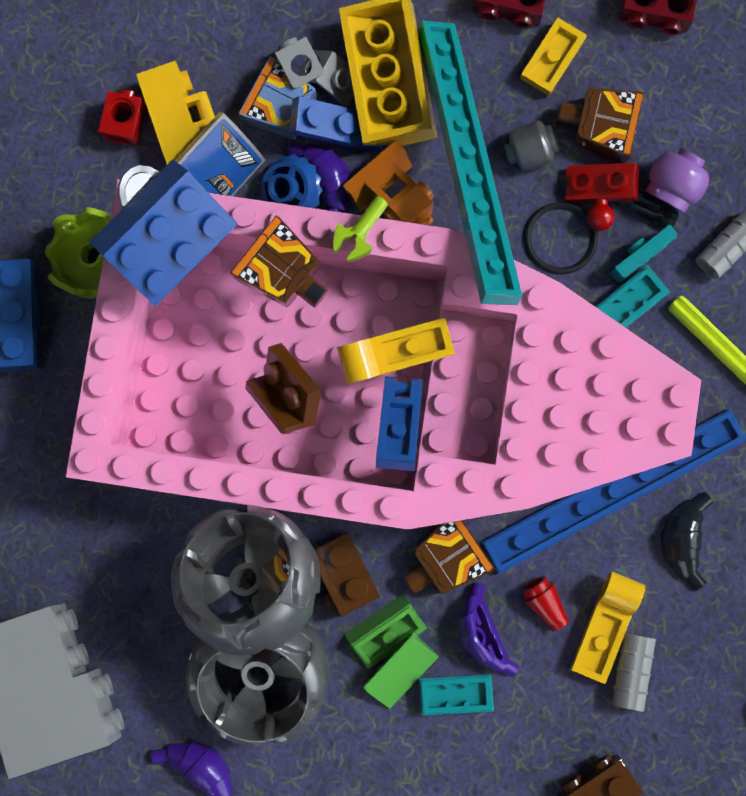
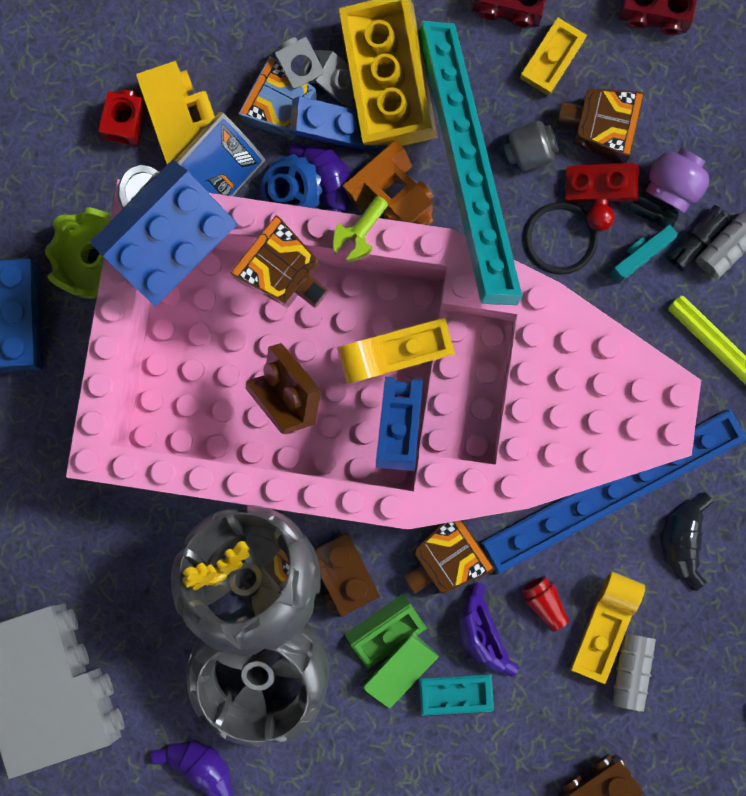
teal plate [596,265,670,328] -> none
none -> yellow animal [182,541,250,591]
none -> black pin [667,205,731,271]

